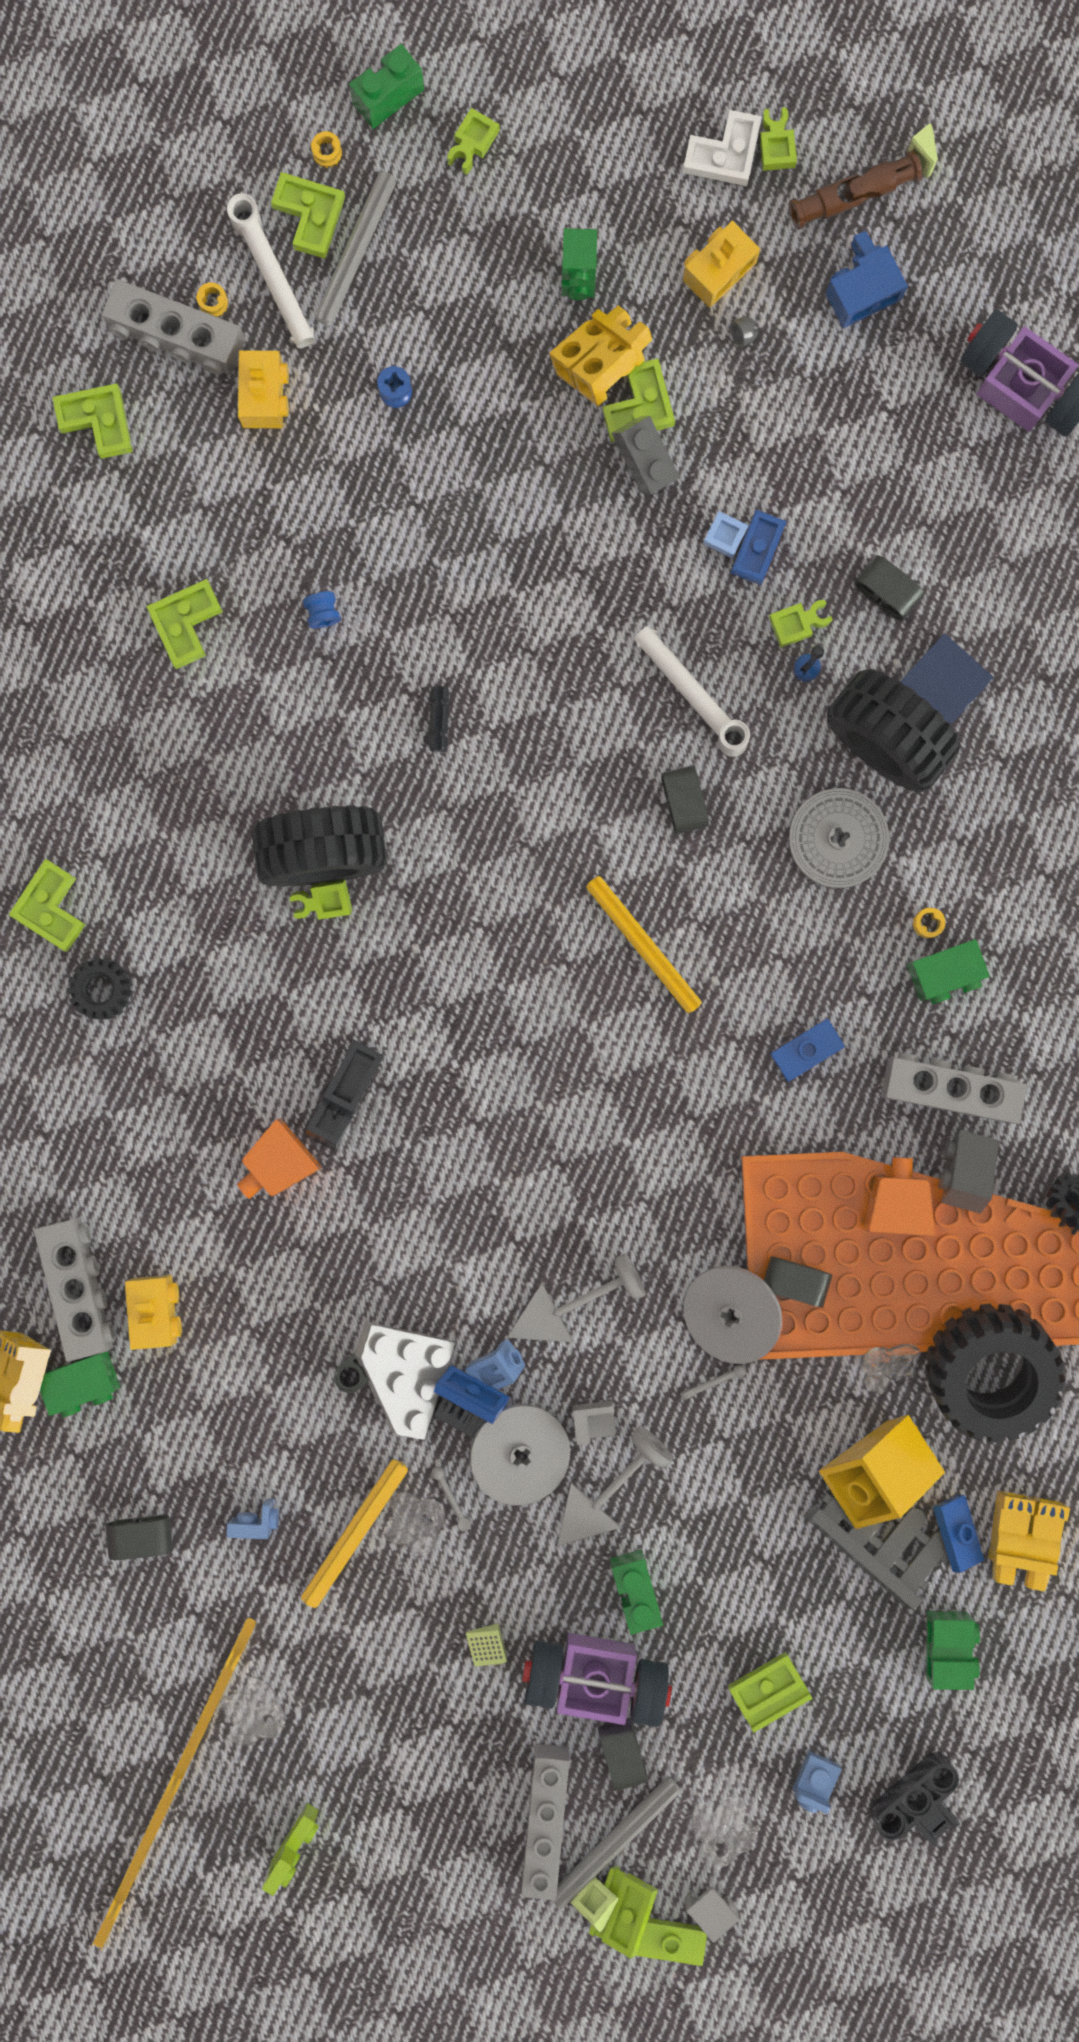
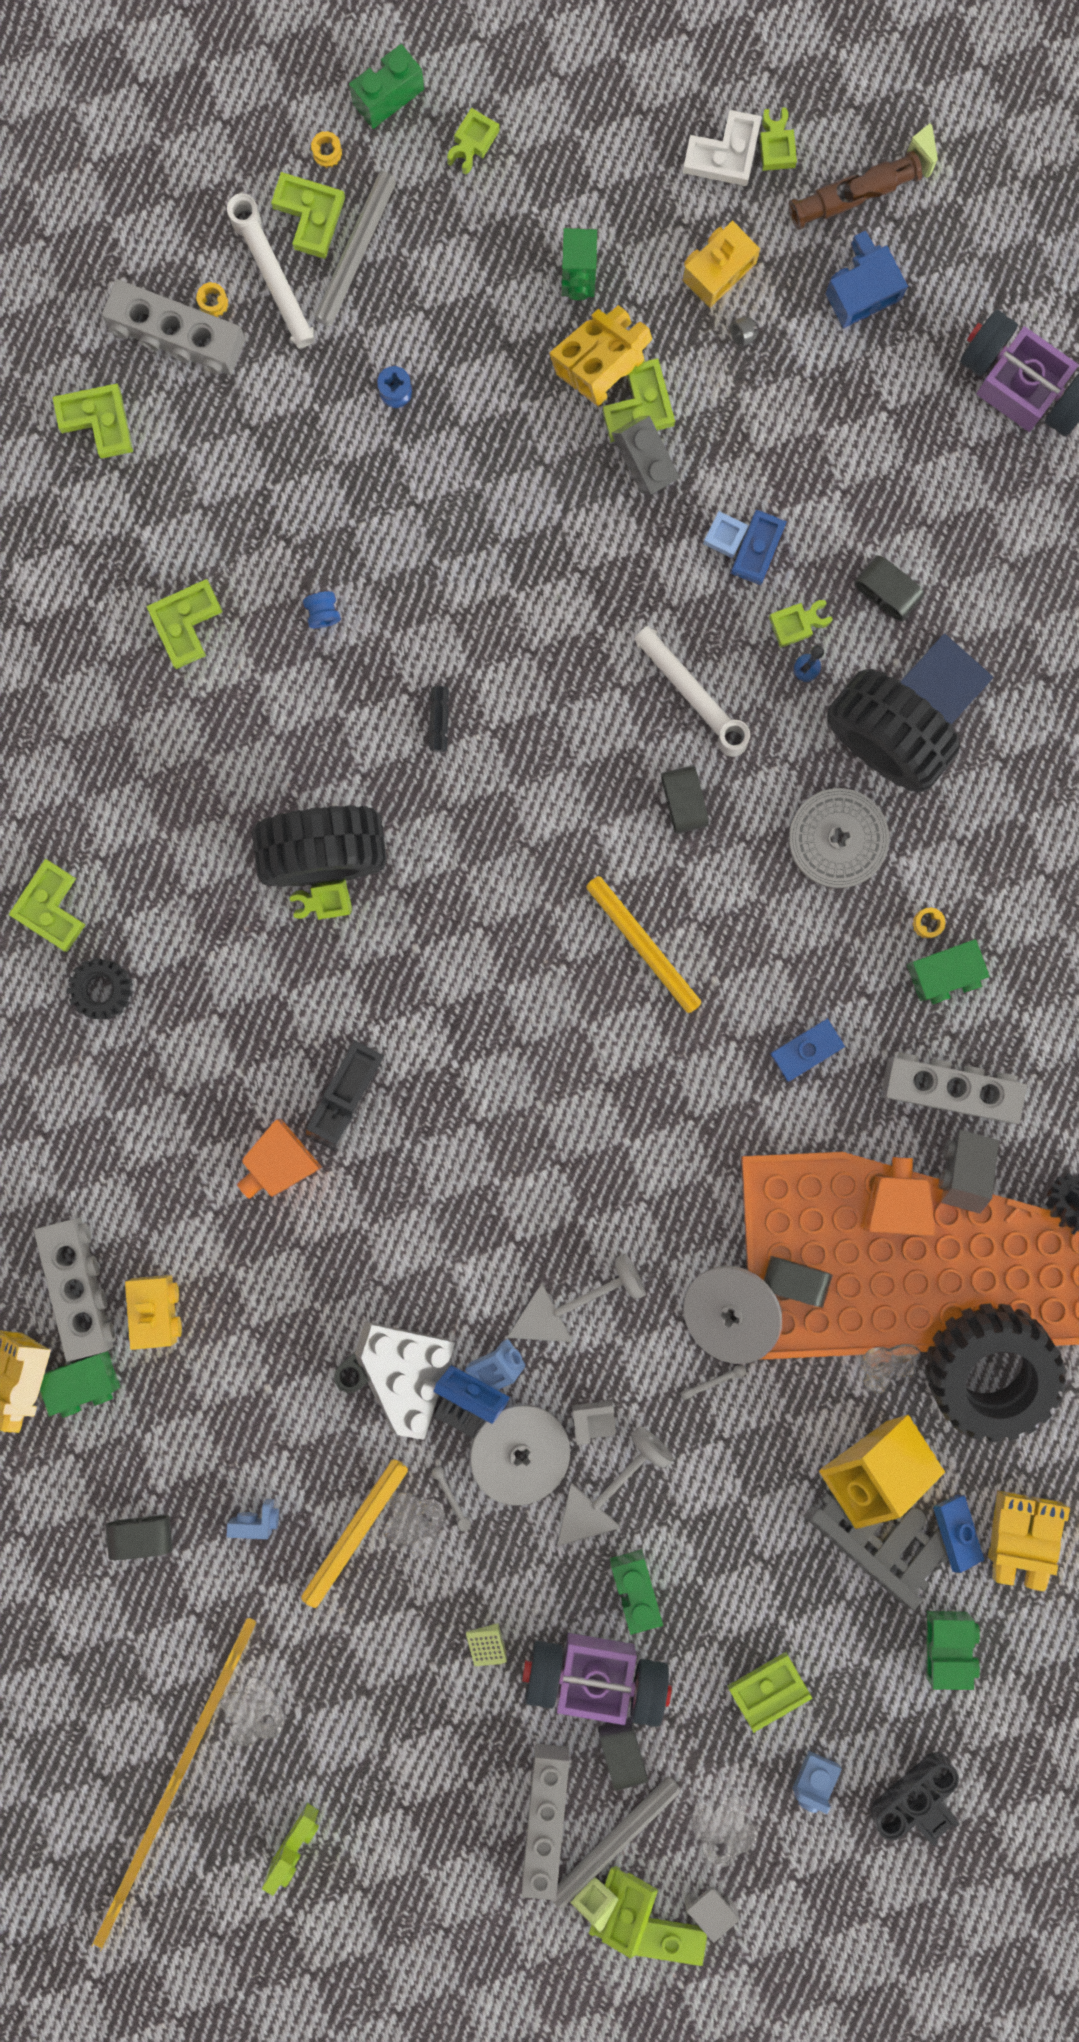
yellow brick [238,350,289,428] -> none

